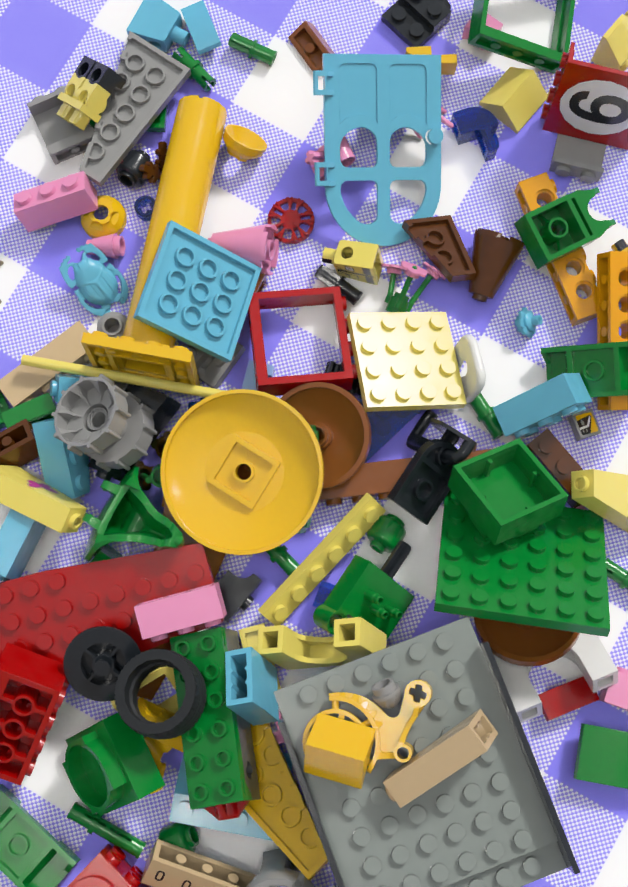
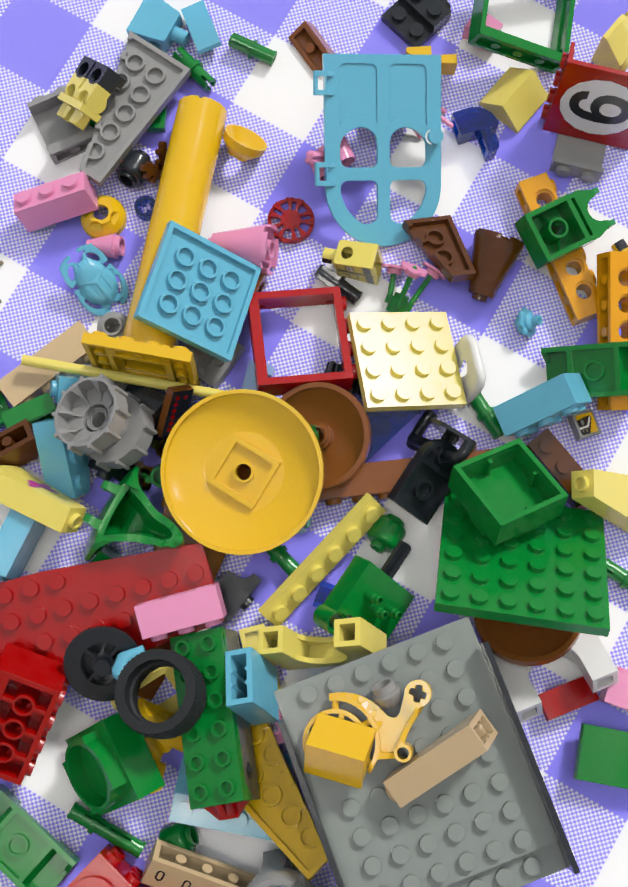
none -> medium azure arm [112,645,145,680]
none -> tile [156,384,194,438]

